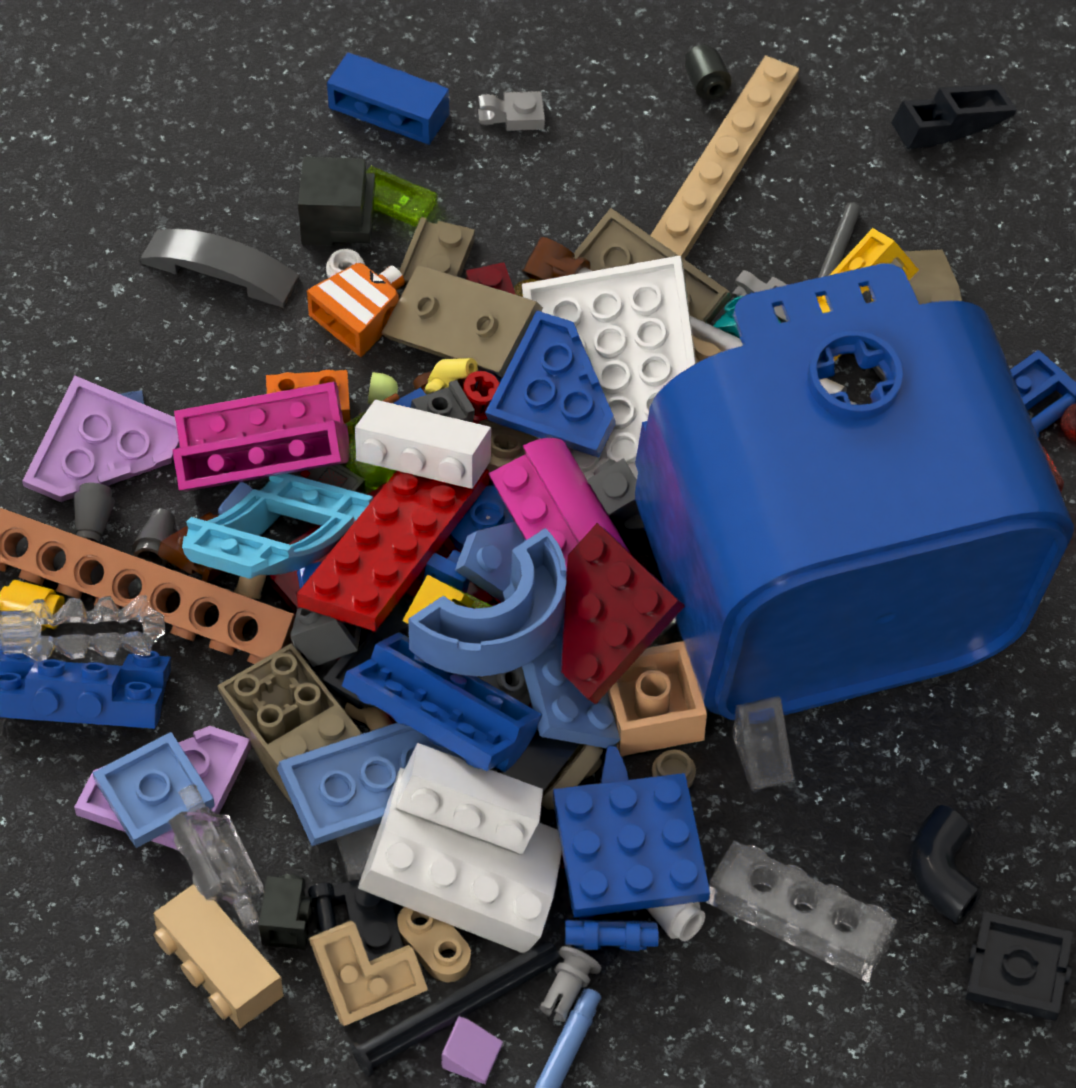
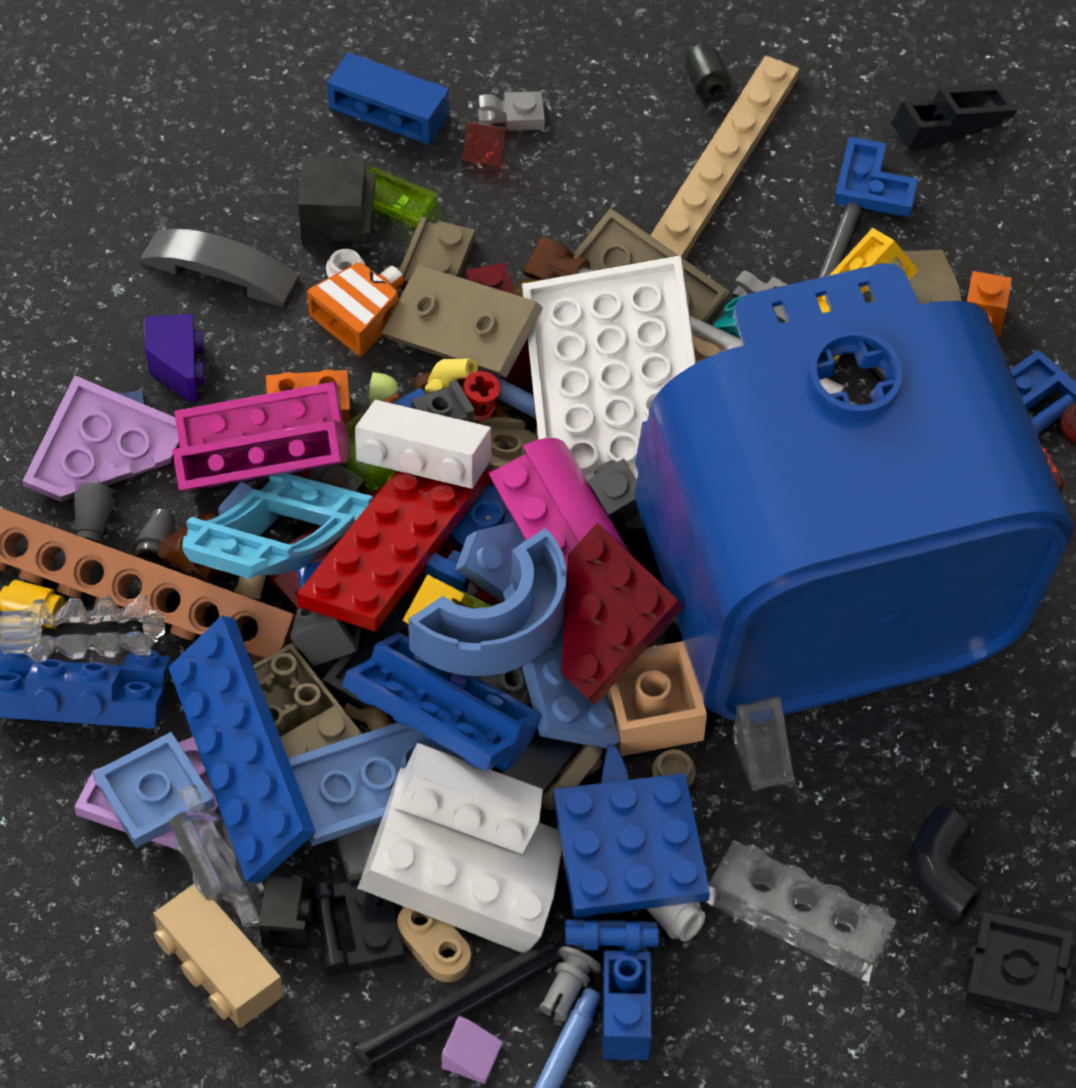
tan plate [309,921,428,1026] -> none
blue plate [485,310,616,458] -> none
none -> dark purple slope [145,314,205,403]
none -> blue plate [168,615,316,884]
none -> clear red plate [462,121,508,167]
none -> blue slope [603,951,651,1060]
none -> blue plate [834,137,918,217]
none -> orange brick [966,271,1012,338]

